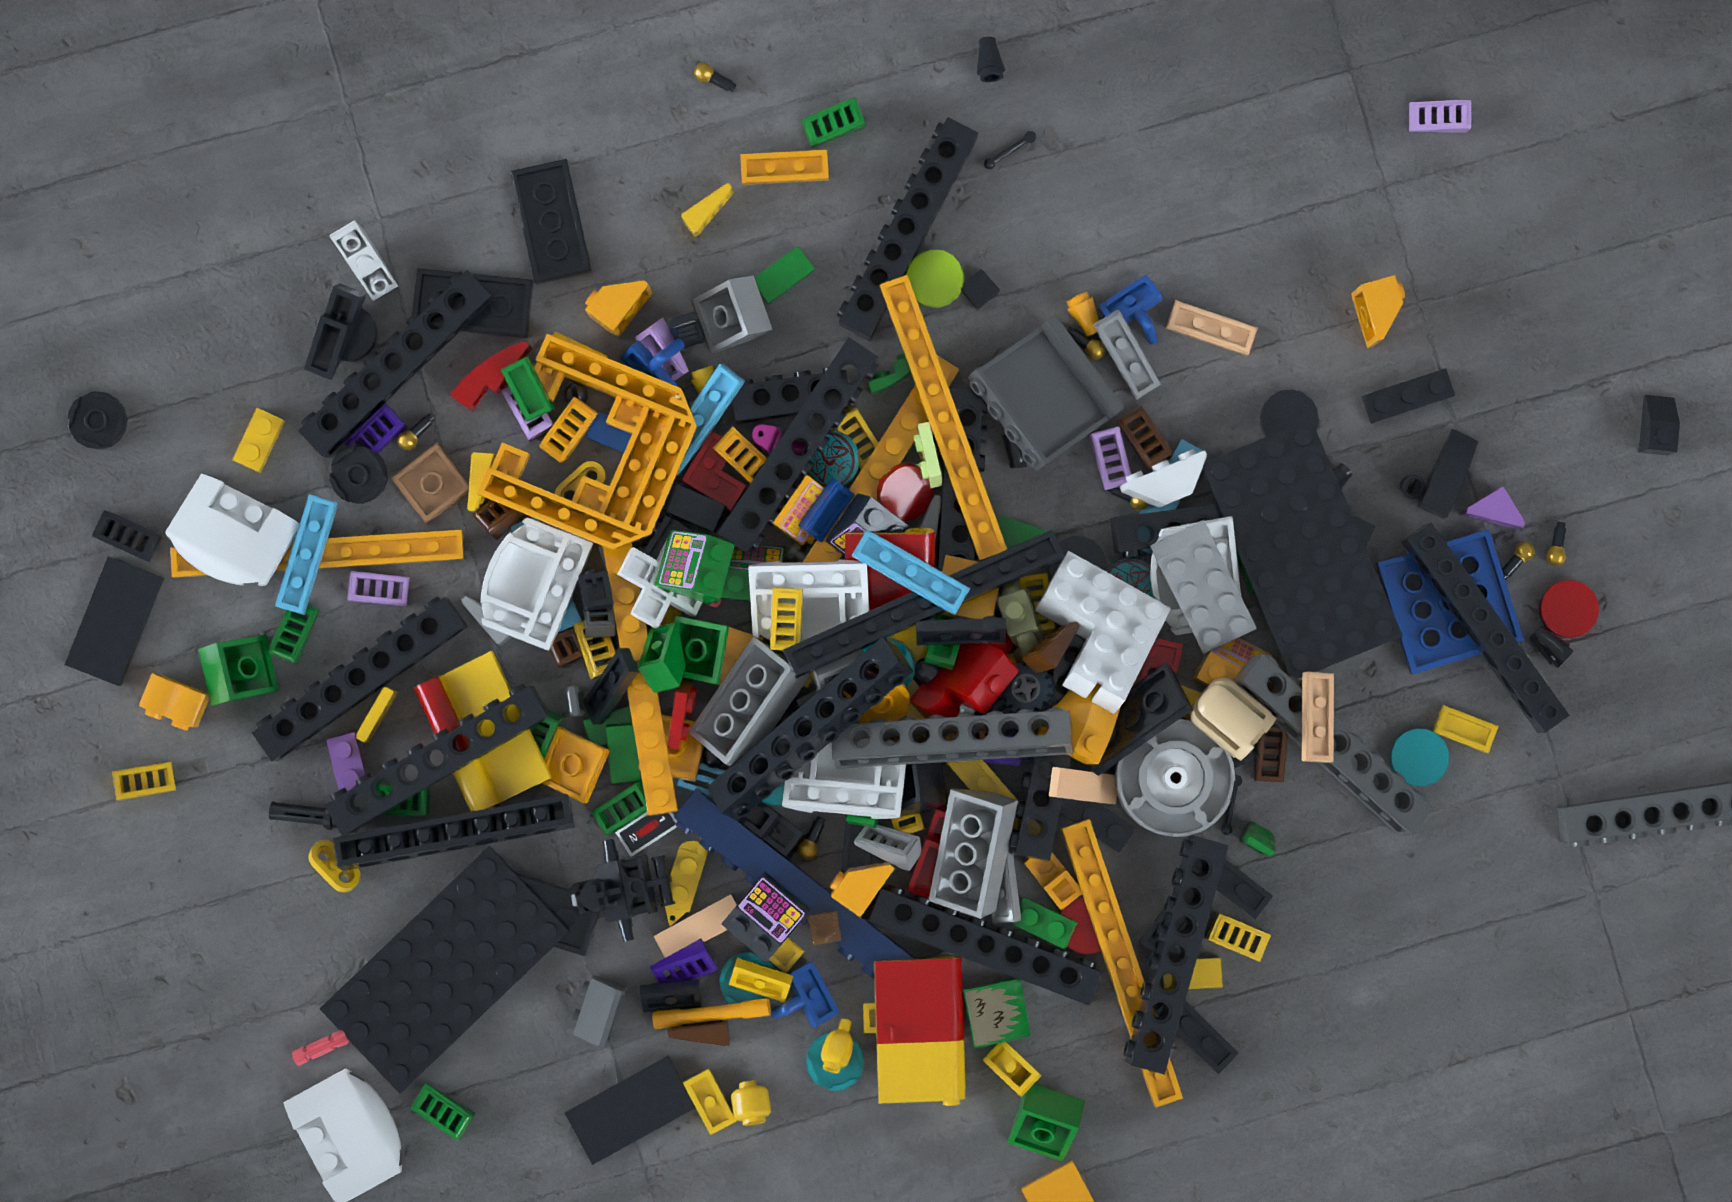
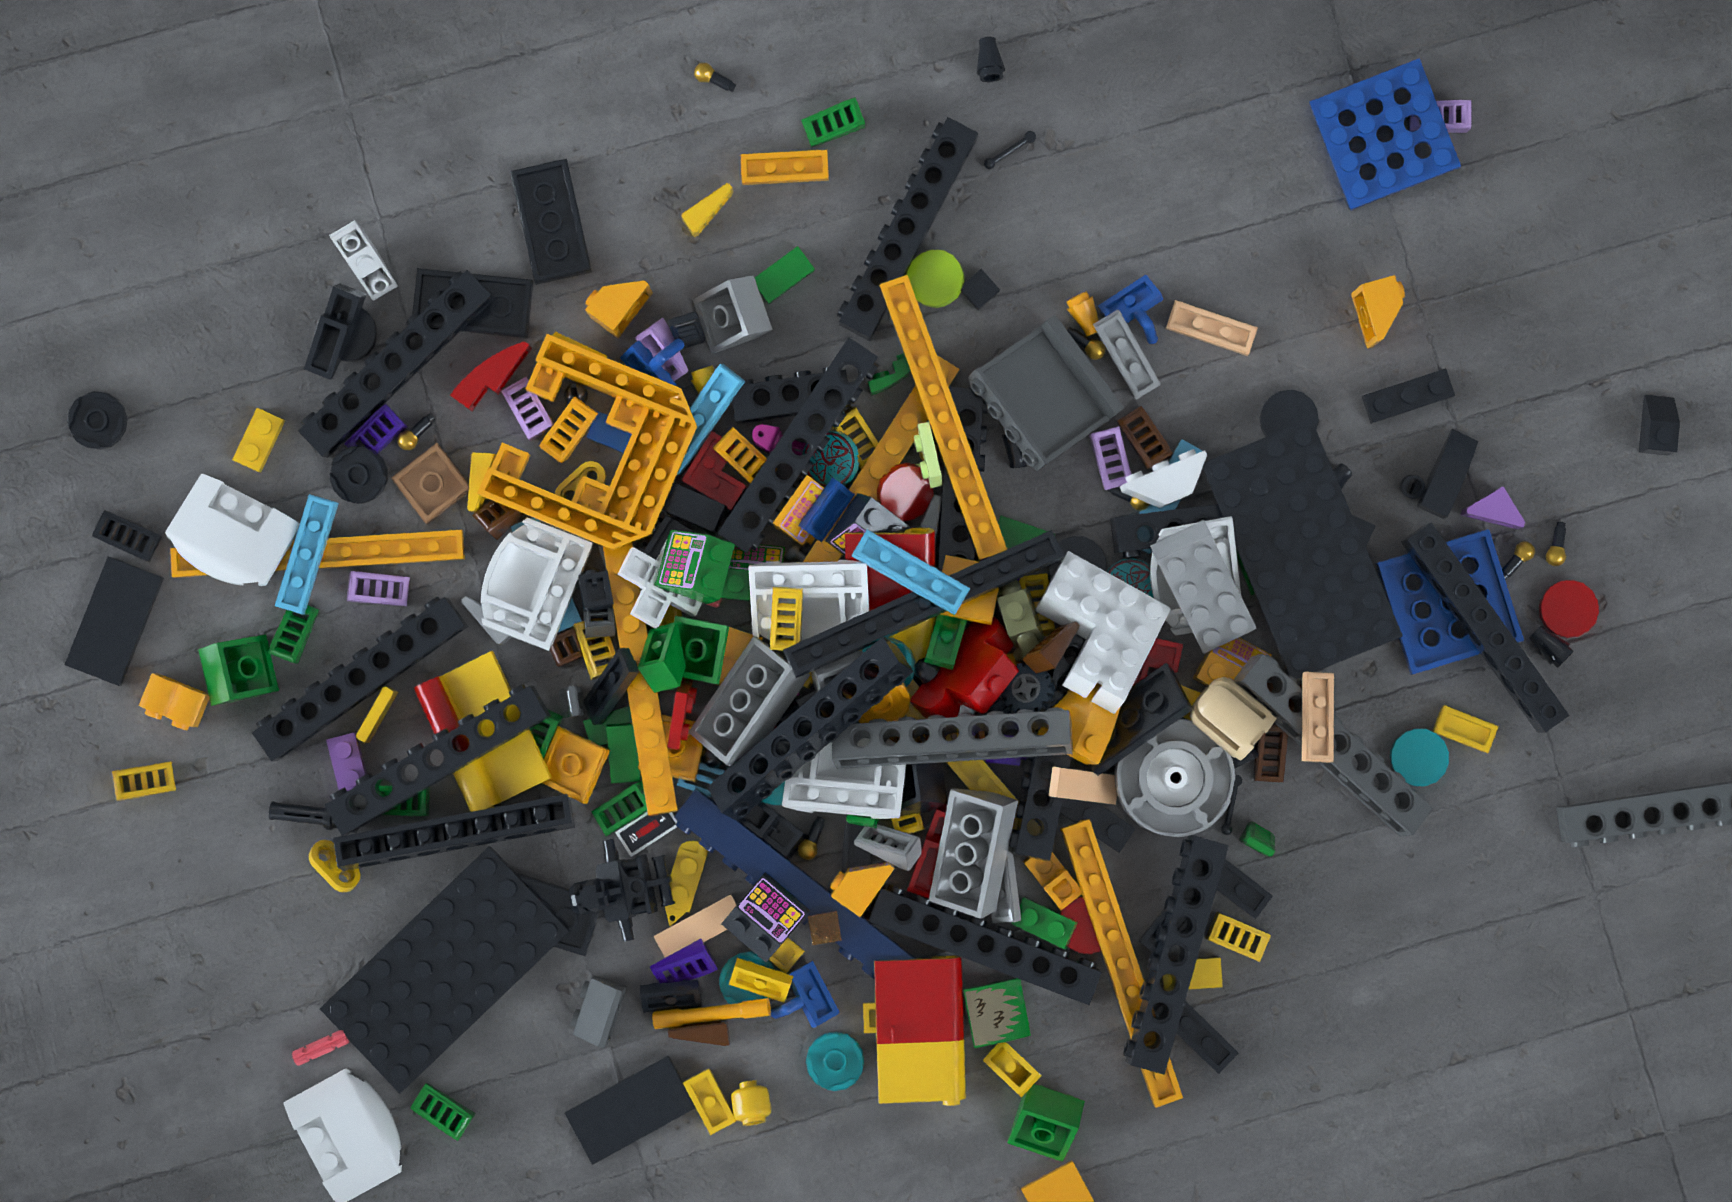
green tile [501,356,555,422] -> none
yellow plant [821,1018,853,1073] -> none
black plate [916,616,1006,646] -> none
none -> blue piece [1309,58,1461,211]

